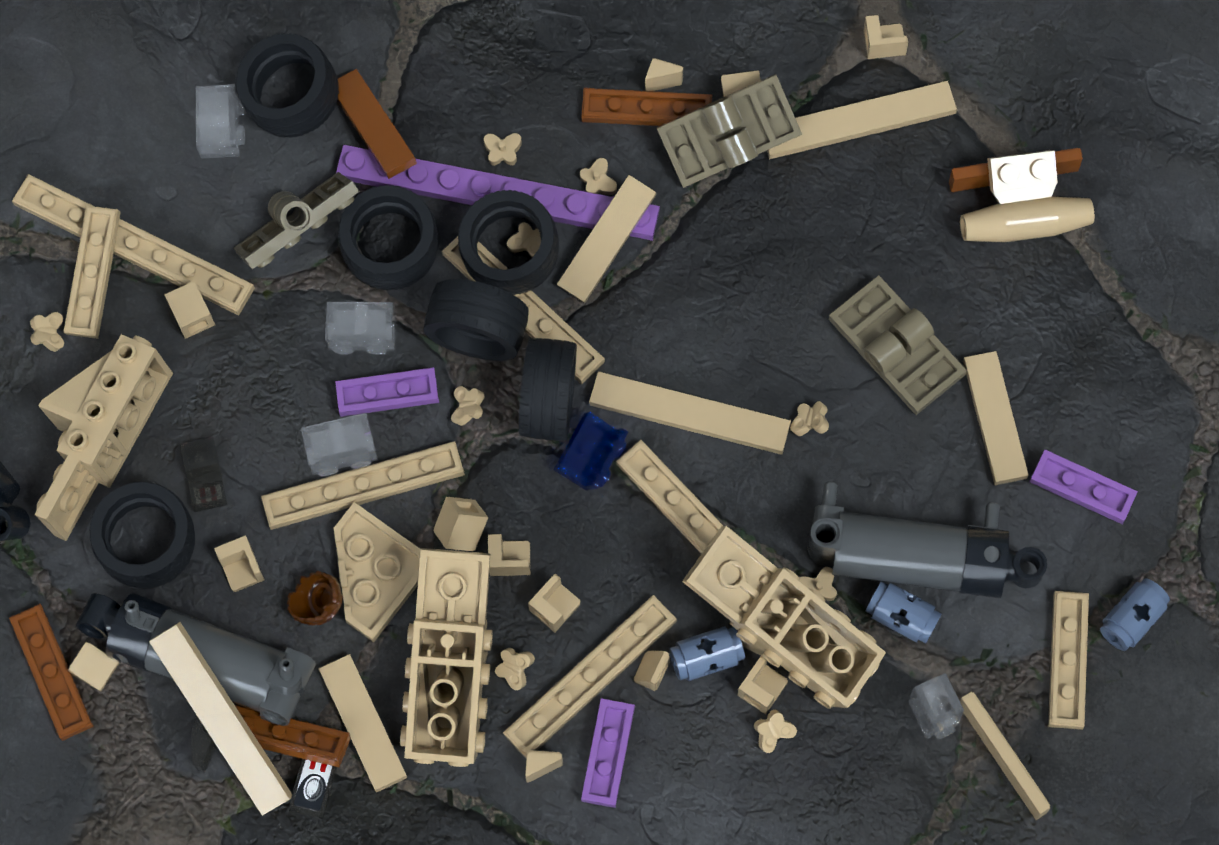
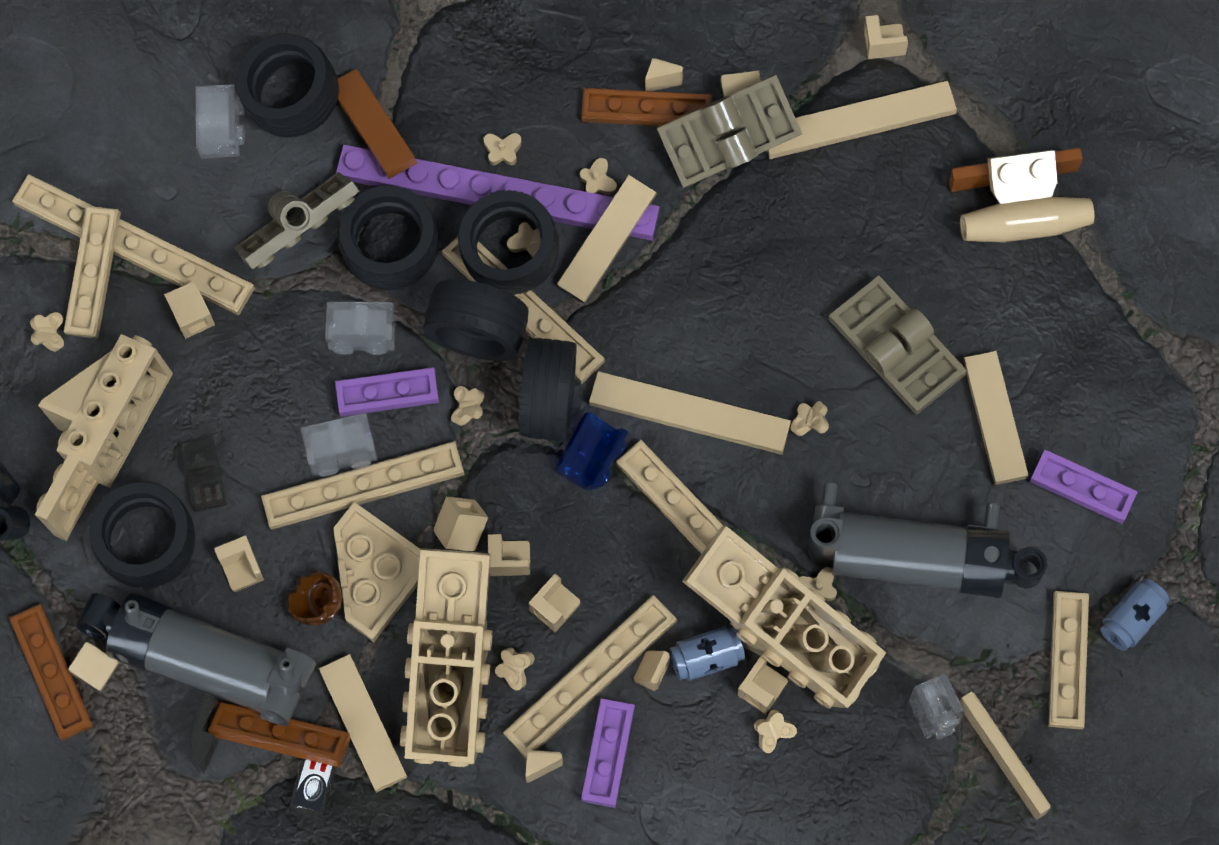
tan tile [149,622,293,816] -> none
sand blue piece [865,581,942,644] -> none

